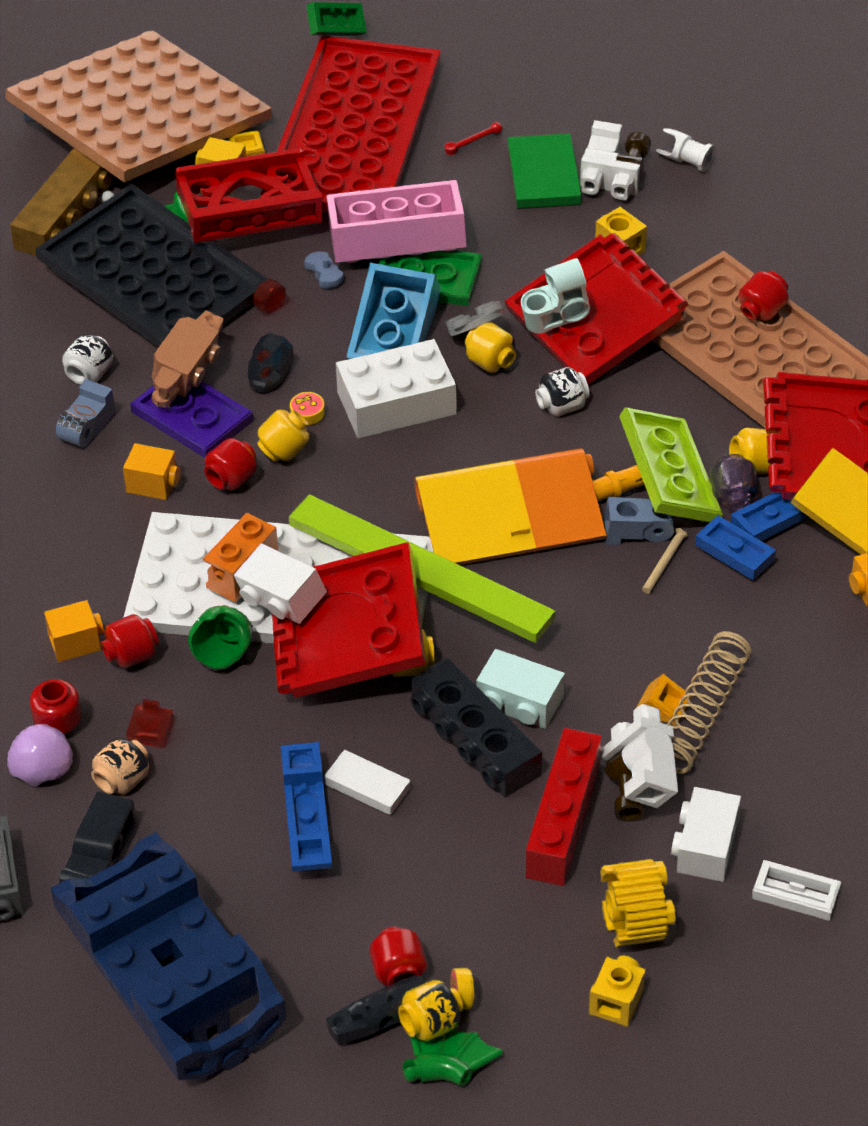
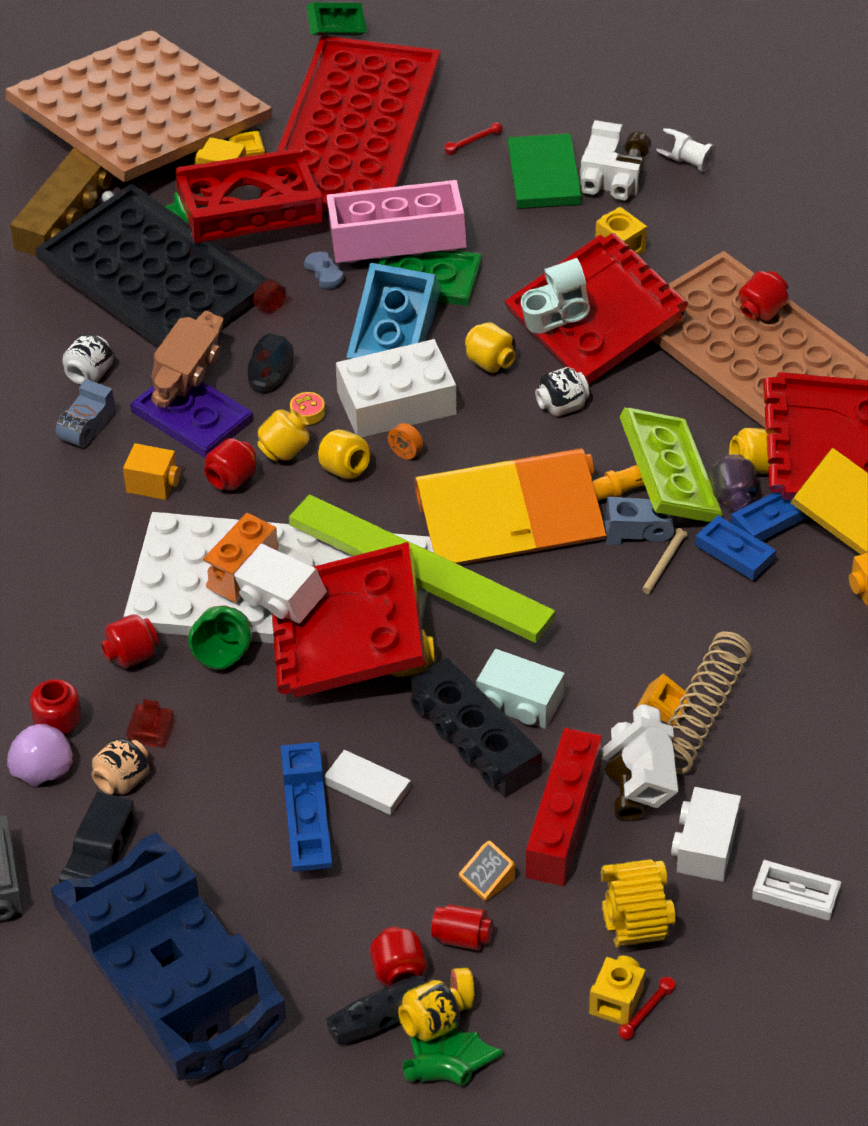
light orange brick [44,600,104,662] -> none
light grey piece [445,300,505,336] -> none
none -> yellow head [318,429,370,479]
none -> orange tile [388,423,423,459]
none -> red brick [431,904,493,951]
none -> slope [459,840,515,902]
none -> red hinge [618,977,675,1040]

